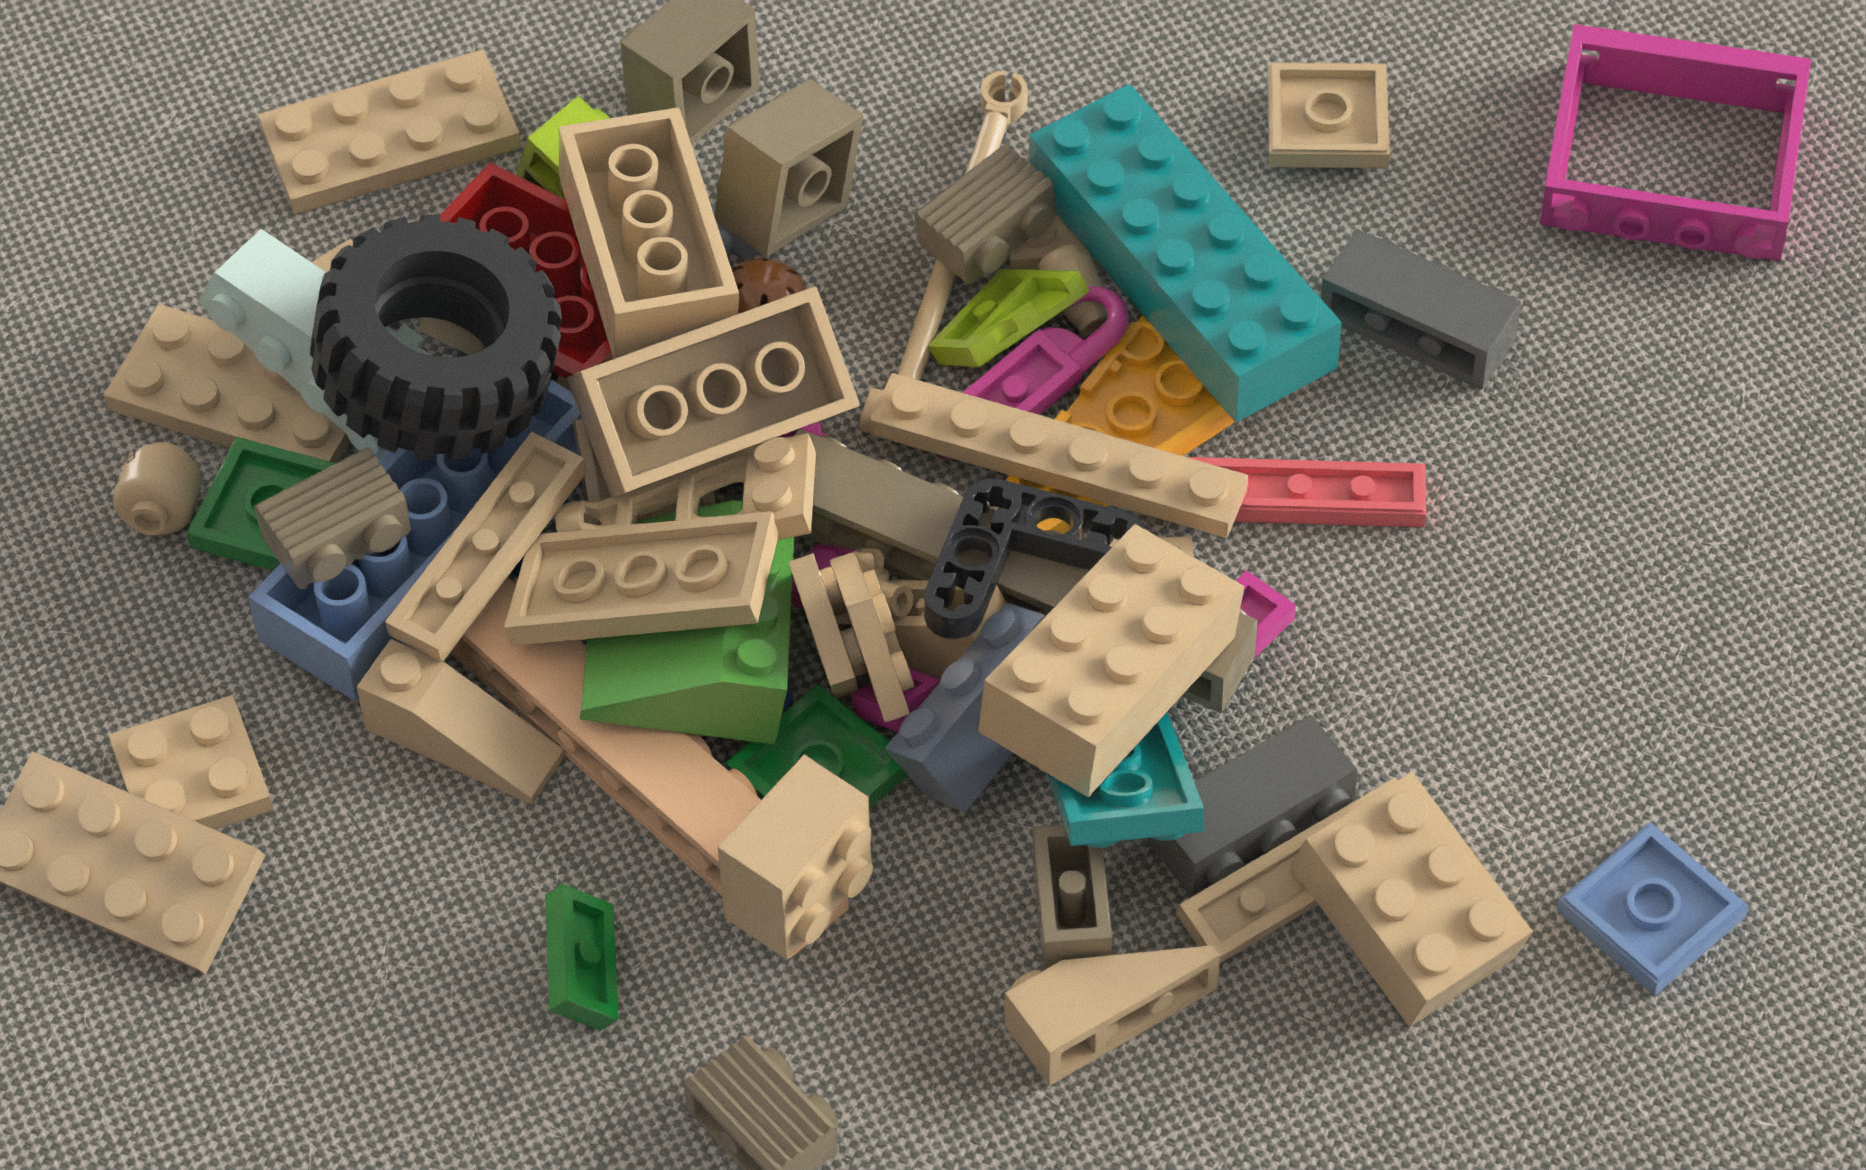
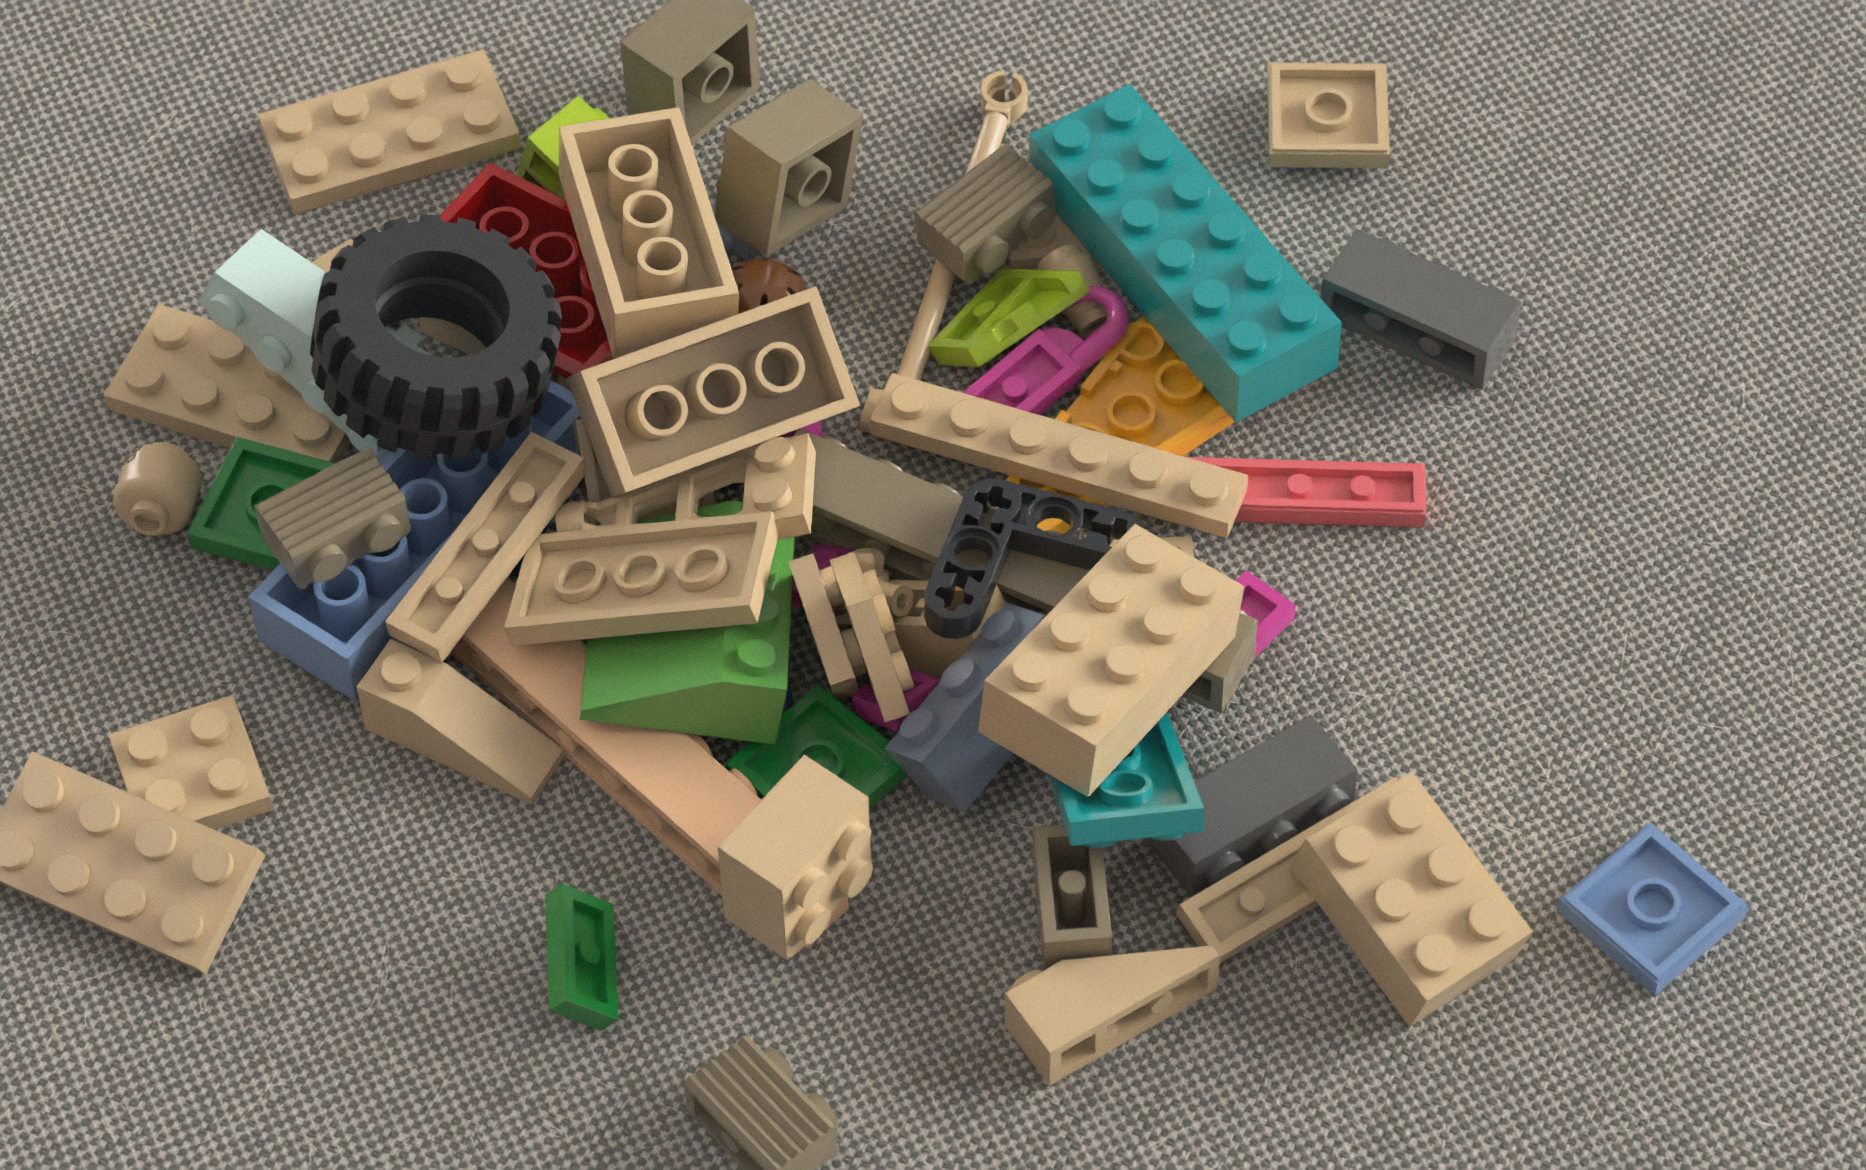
dark pink window [1540,24,1811,261] -> none

